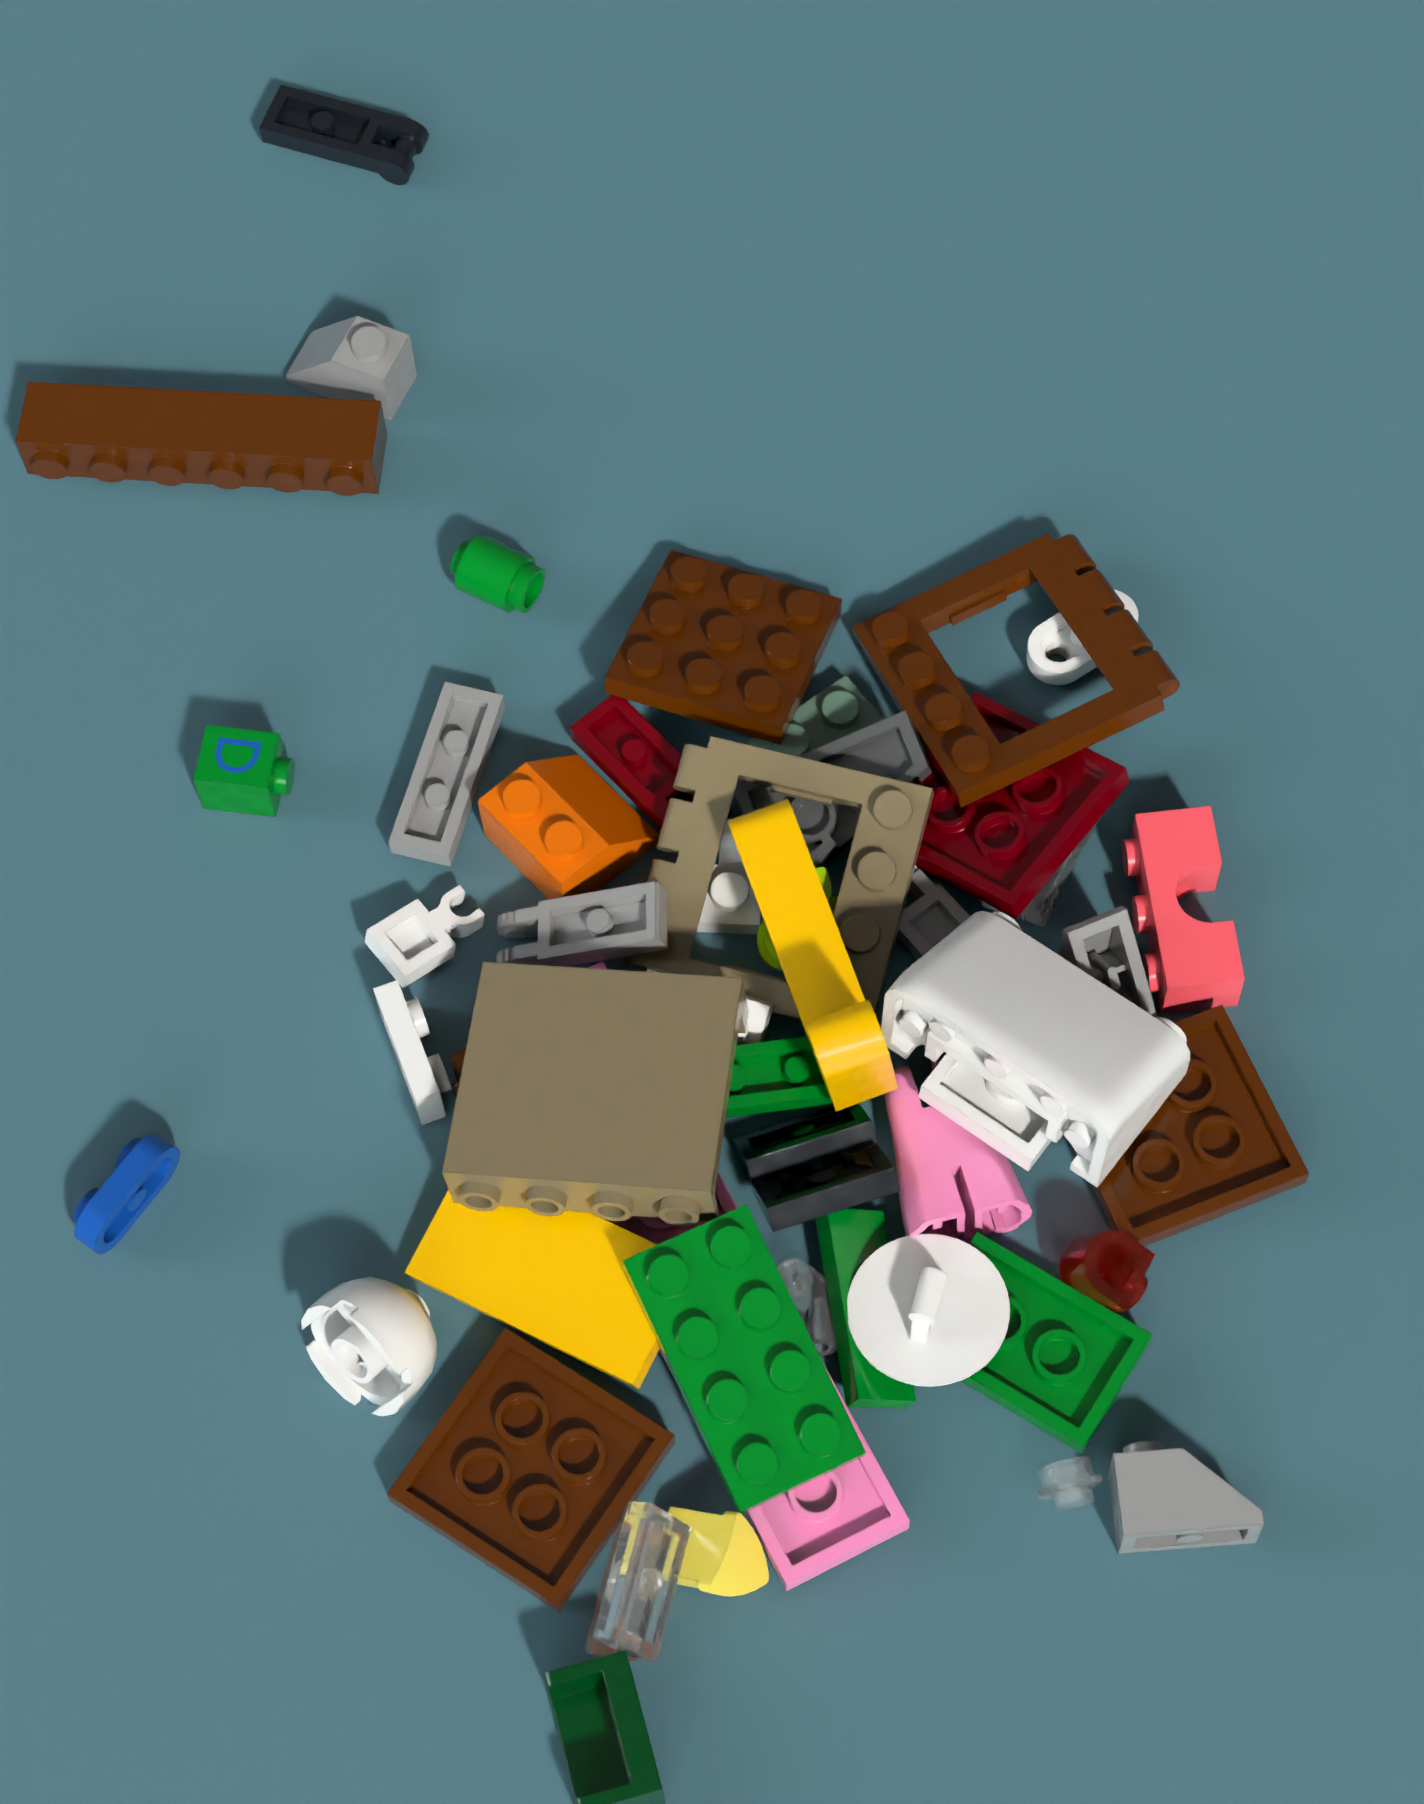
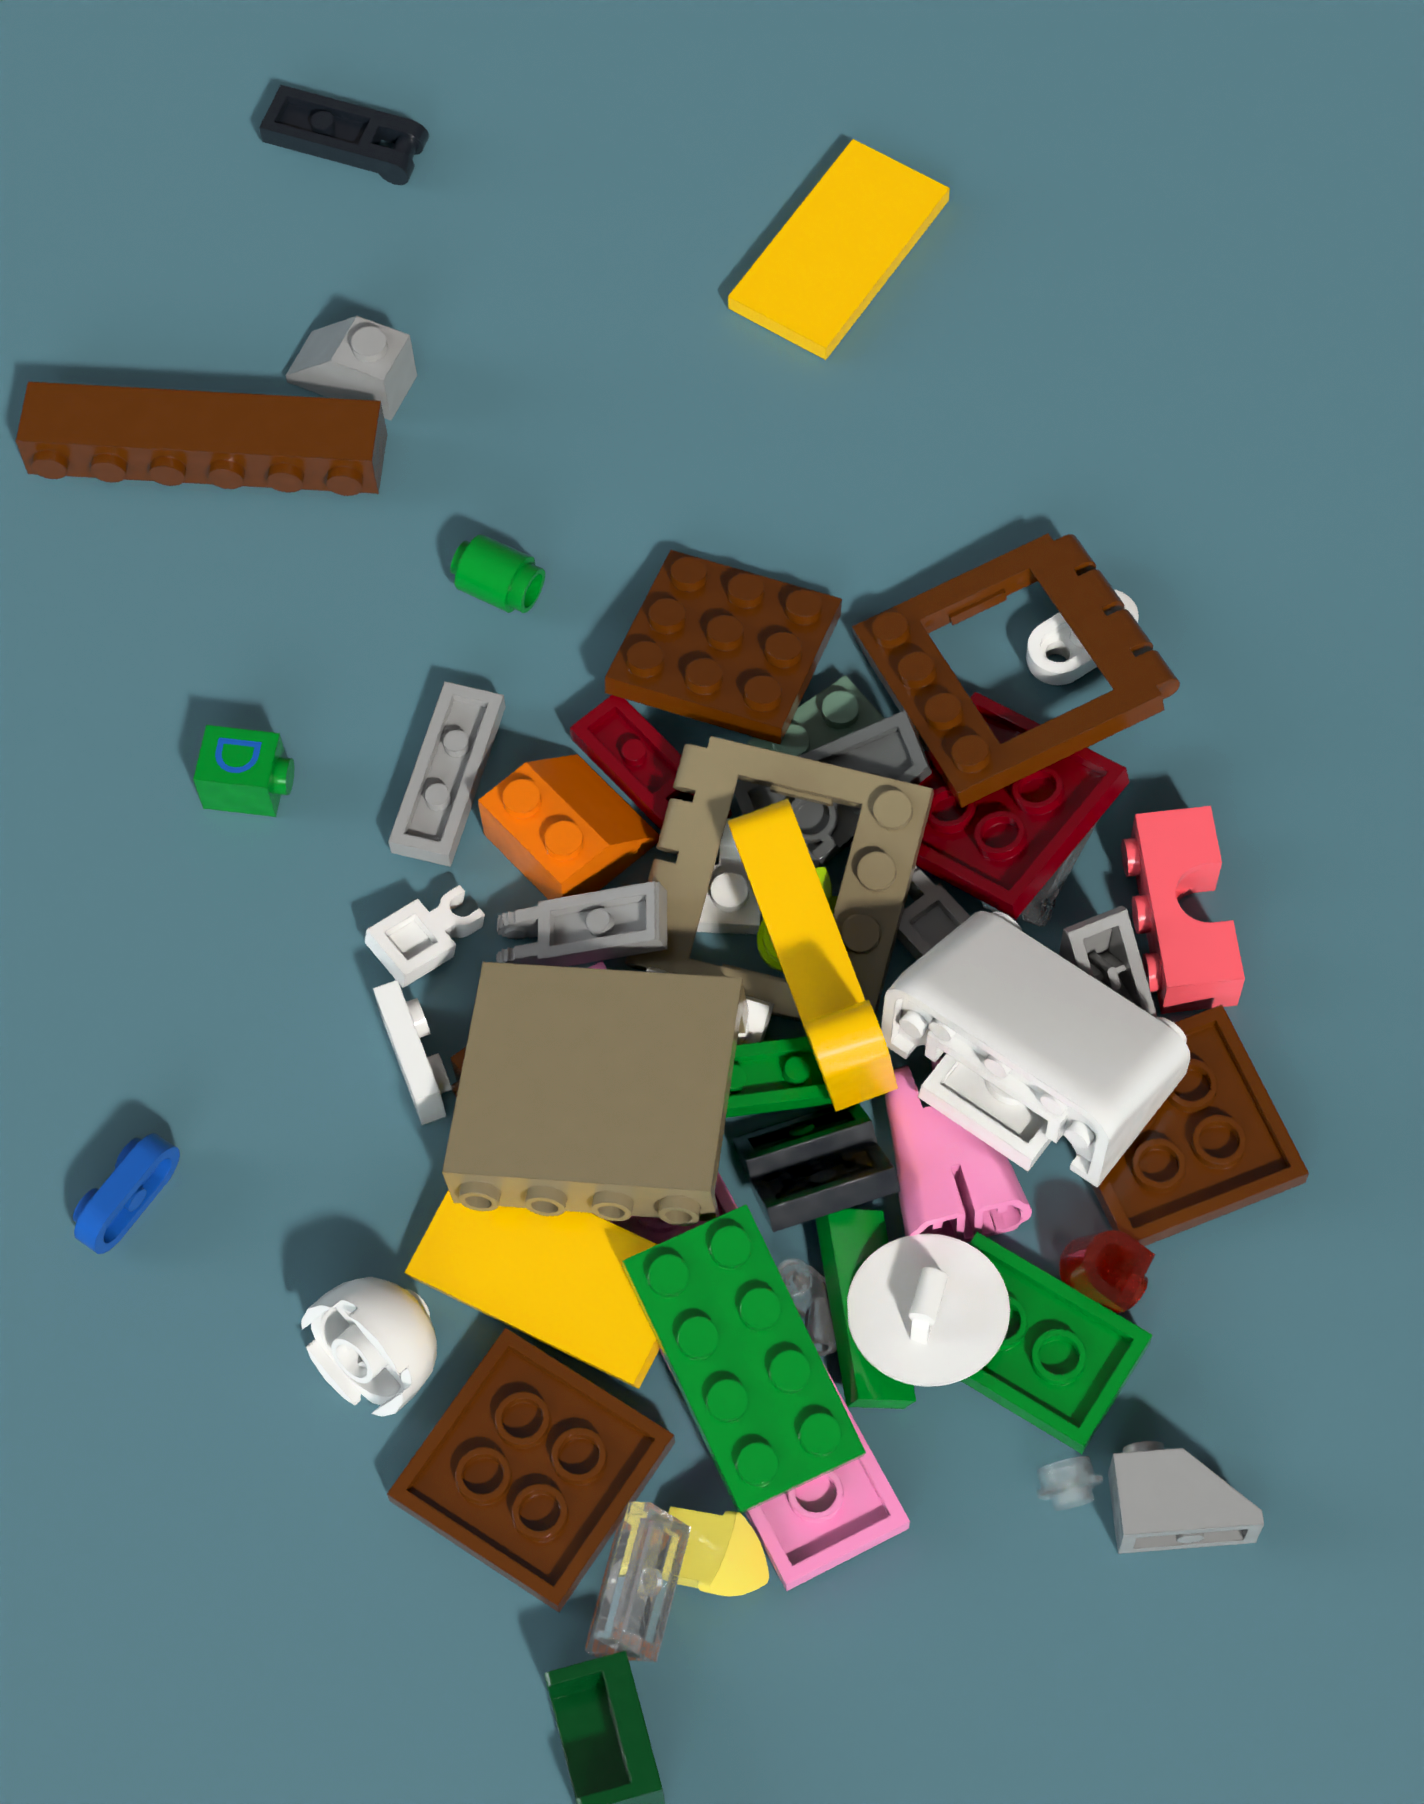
none -> yellow tile [728,139,950,360]

